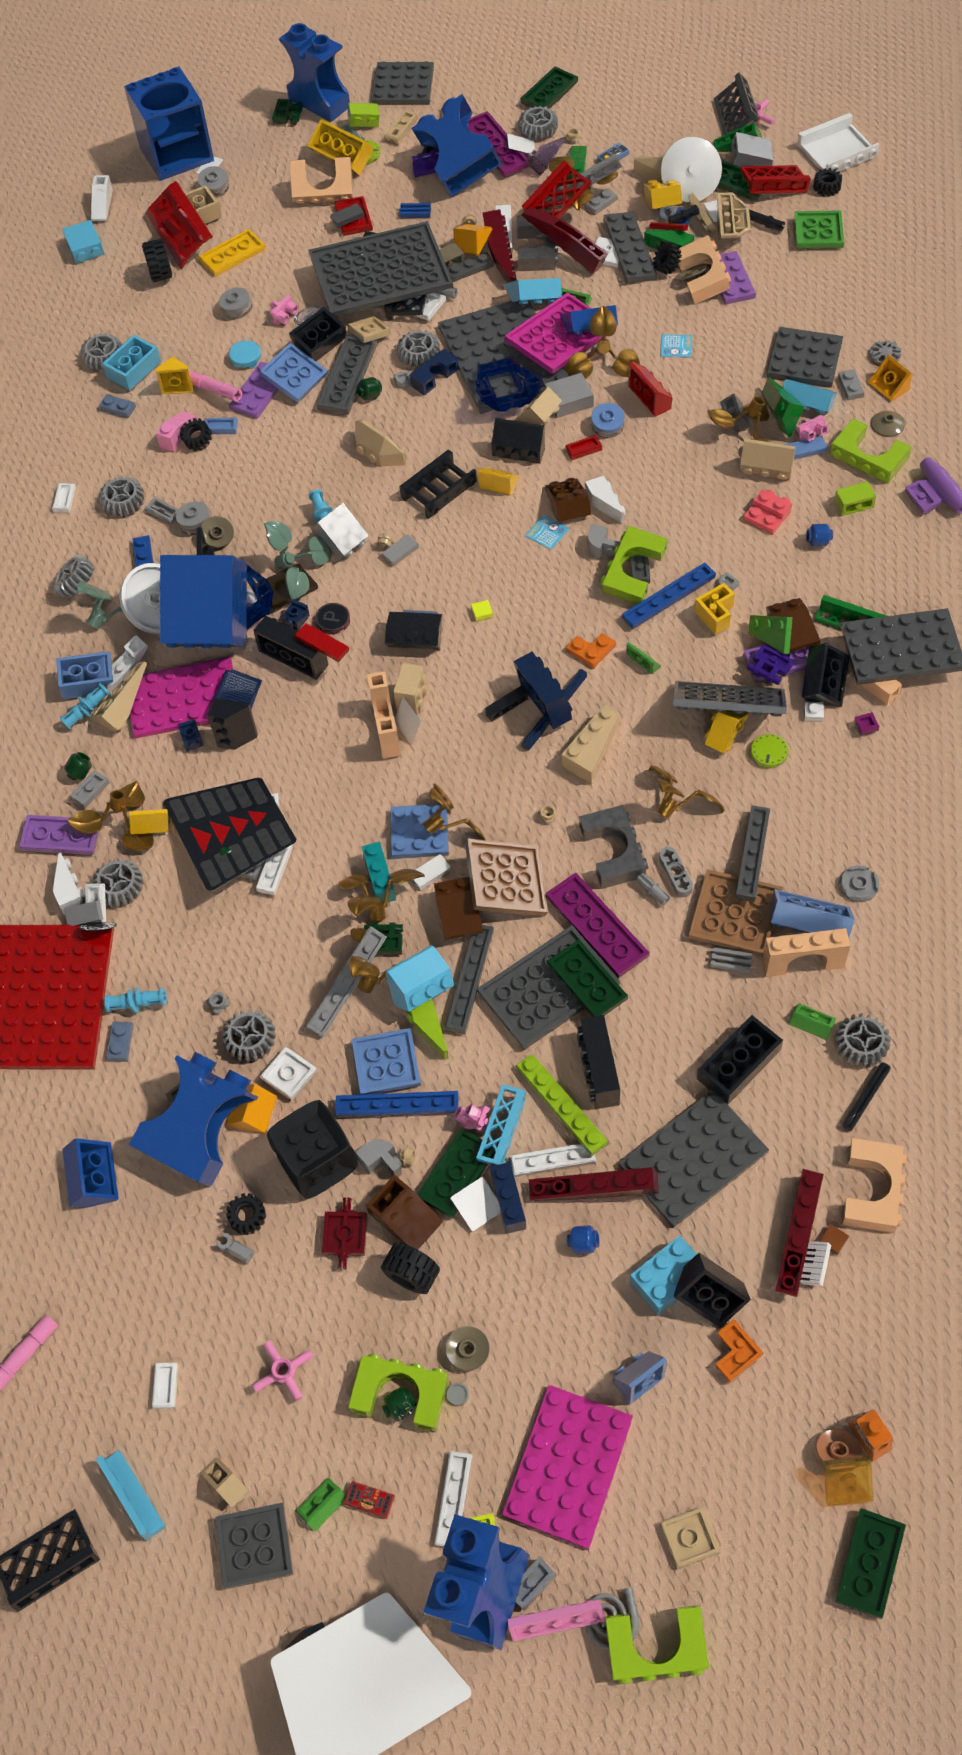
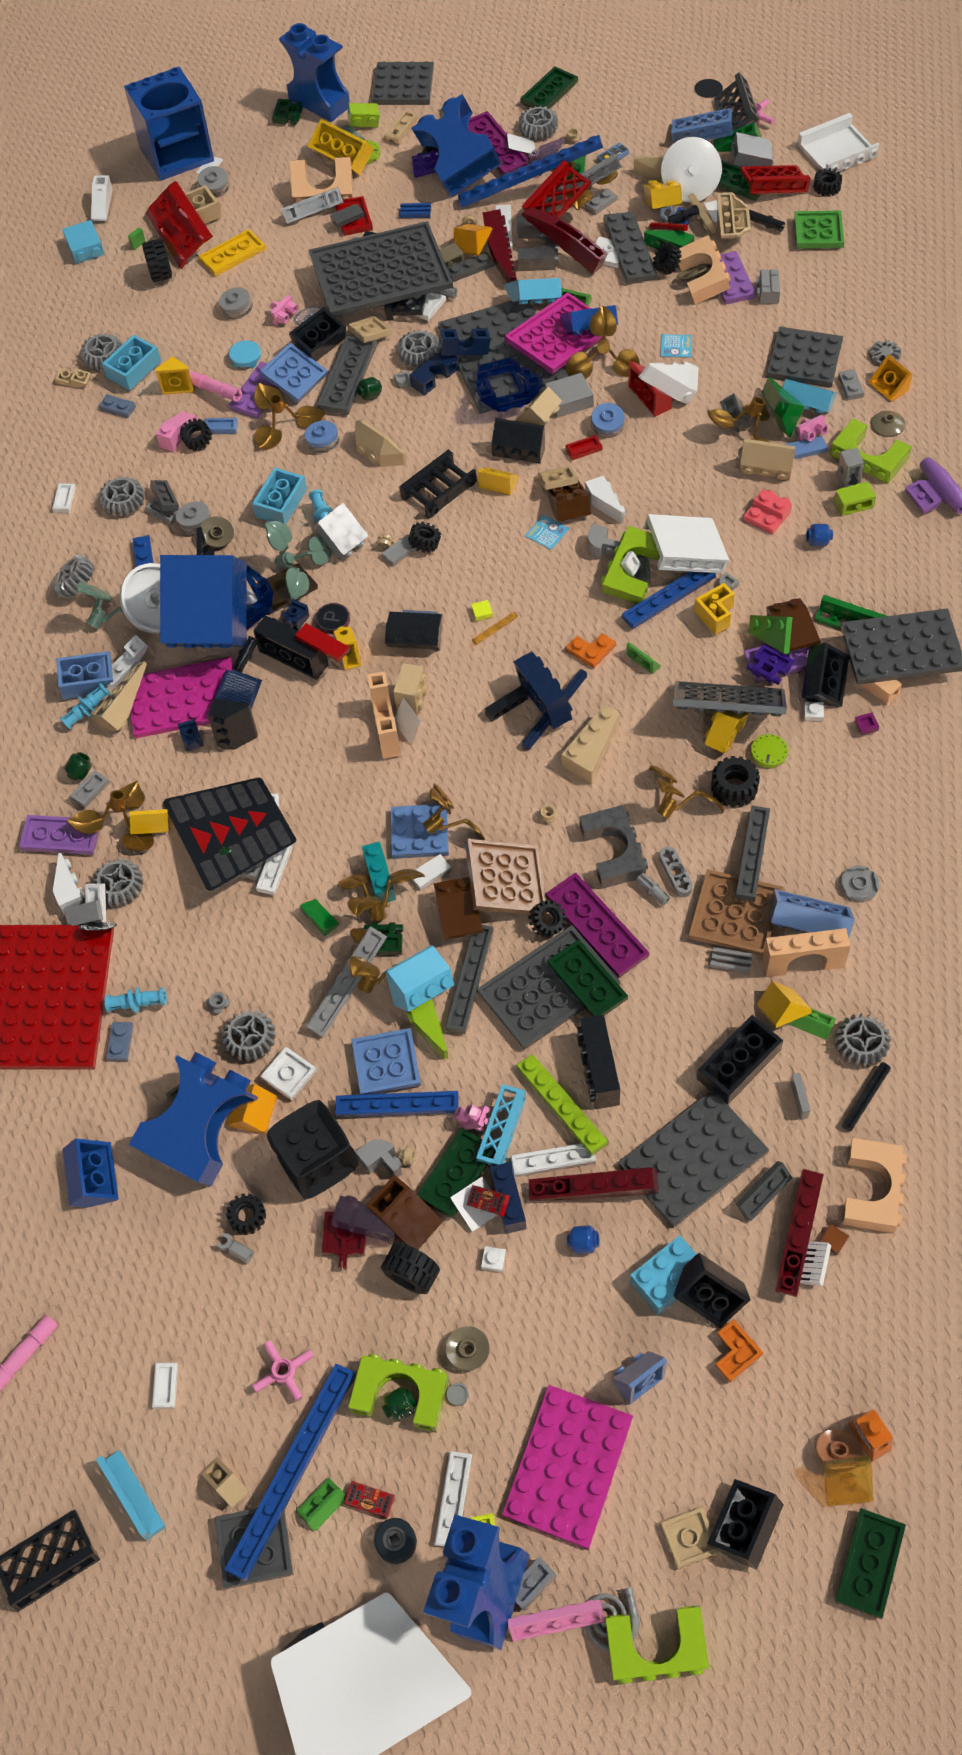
none -> tan slope [55,367,91,387]
none -> bright green tile [128,228,146,250]
none -> dark grey plate [150,480,179,512]
none -> blue plate [224,1364,356,1582]
none -> black pin [232,636,259,673]
none -> medium azure brick [252,467,307,525]
none -> pearl gold plant [254,383,325,450]
none -> light grey slope [281,187,343,224]
none -> green slope [300,899,340,936]
none -> medium blue piece [305,421,340,453]
none -> clear purple slope [332,1195,395,1244]
none -> yellow torso [334,626,362,670]
none -> black wheel [374,1518,417,1564]
none -> black tyre [408,522,441,553]
none -> dark blue arch [438,329,491,356]
none -> blue plate [458,135,603,208]
none -> tile [466,1185,510,1217]
none -> clear yellow bar [472,612,518,645]
none -> white plate [481,1246,506,1273]
none -> black tyre [528,900,567,937]
none -> tan tile [538,466,579,490]
none -> white tile [621,551,641,577]
none -> white wedge [639,362,699,404]
none -> white panel [643,514,729,573]
none -> medium blue fence [671,108,733,144]
none -> black sticker [695,79,723,98]
none -> black slope [707,1479,784,1570]
none -> black tyre [711,756,760,808]
none -> dark grey plate [736,1161,793,1221]
none -> light grey brick [756,269,780,304]
none -> yellow slope [757,981,812,1028]
none -> light grey tile [790,1073,810,1120]
none -> light grey brick [837,448,864,488]

